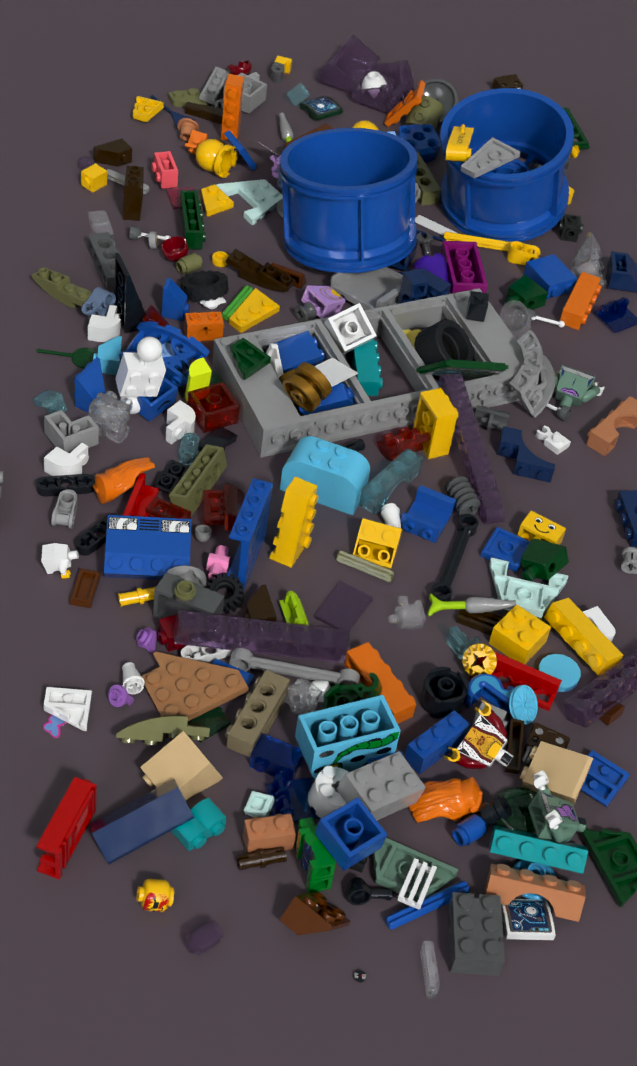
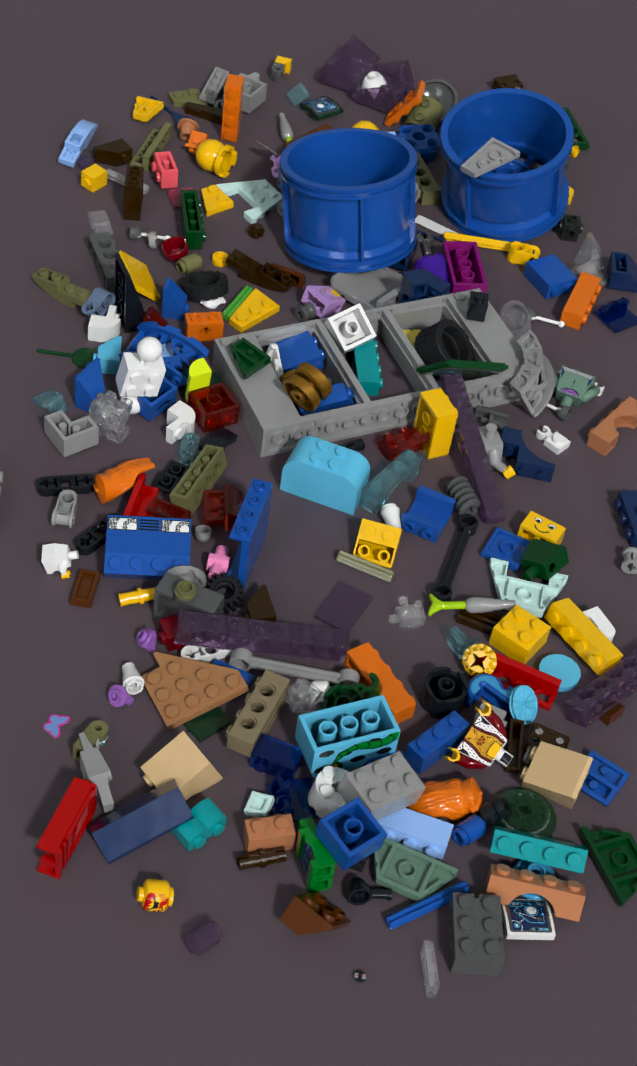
white brick [44,443,89,476] -> none
white wing [44,687,92,731] -> none
olive slope [116,715,210,746] -> none
blue tile [224,130,257,171] -> none
dark red hair [227,60,252,75] -> none
yellow wedge [269,476,319,568] -> none
lime hinge [279,591,311,634] -> none
white sticker [314,358,358,387] -> none
white tile [397,858,437,910] -> none
yellow door [446,124,474,162] -> none
dark green torso [505,275,548,313] -> none
sand green torso [528,770,586,843] -> none
none -> light blue slope [58,119,98,168]
none -> olive leg [72,720,108,762]
none -> light grey animal [79,732,114,813]
none -> yellow tile [118,250,161,302]
none -> olive fence [130,122,172,172]
none -> dark brown plate [248,223,265,239]
none -> light blue brick [377,808,454,860]
none -> light grey torso [470,423,516,479]

